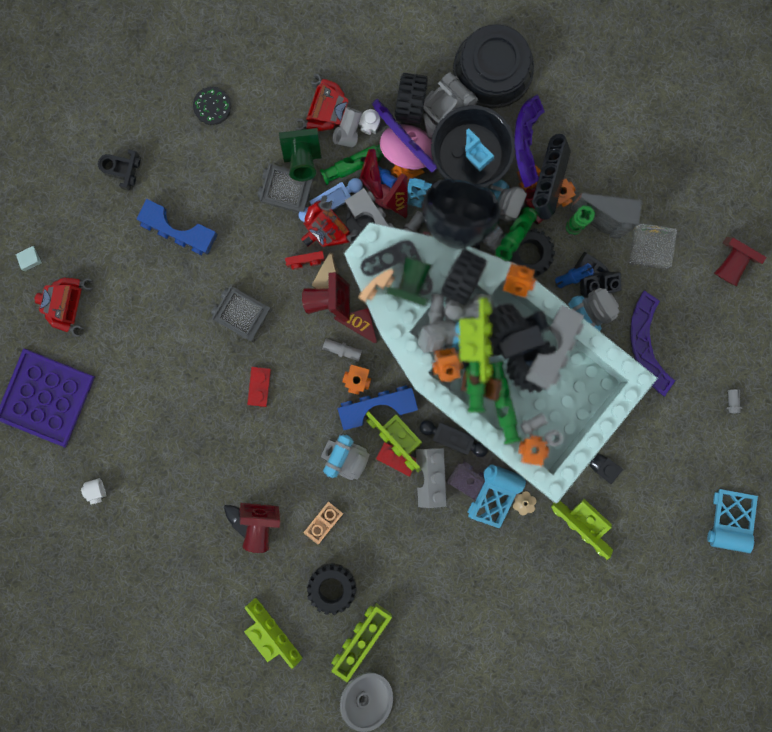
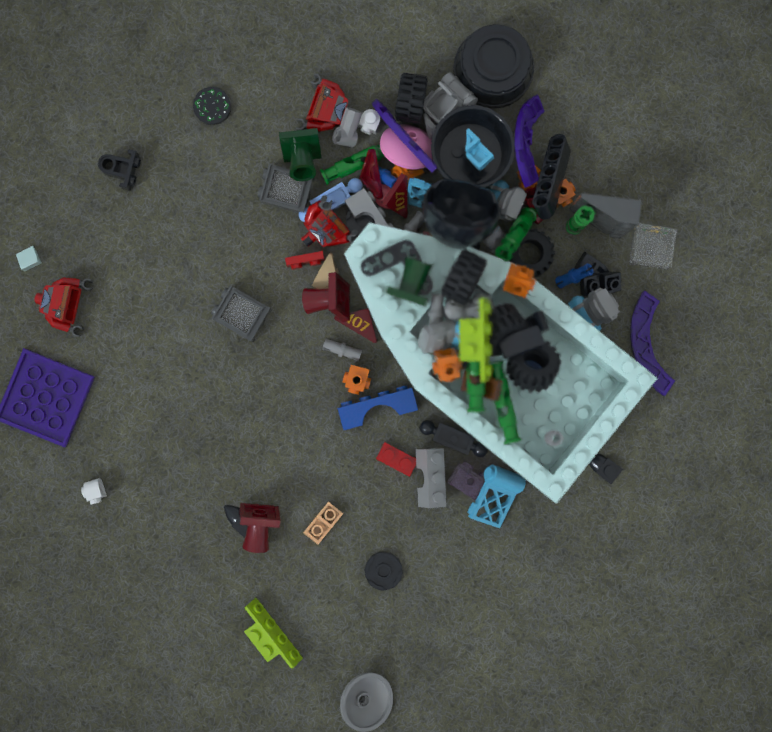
blue arch [136,199,218,256] -> none
red plate [247,367,271,407] -> none
black tyre [307,563,356,615] -> none
light grey piece [321,435,369,480] -> none
lime brick [331,603,392,682] -> none
light nougat slope [359,269,395,303] -> none
lime bracket [366,411,422,472] -> none
tan plant [513,491,536,515] -> none
orange brick [518,435,549,466] -> none
light grey pin [520,413,548,435] -> none
light grey arch [525,305,584,390] -> none
lime bracket [551,499,613,560] -> none
medium azure piece [707,489,758,553] -> none
dark red plant [714,237,767,287] -> none
light grey pin [727,389,743,414] -> none
none -> black tile [364,552,403,591]

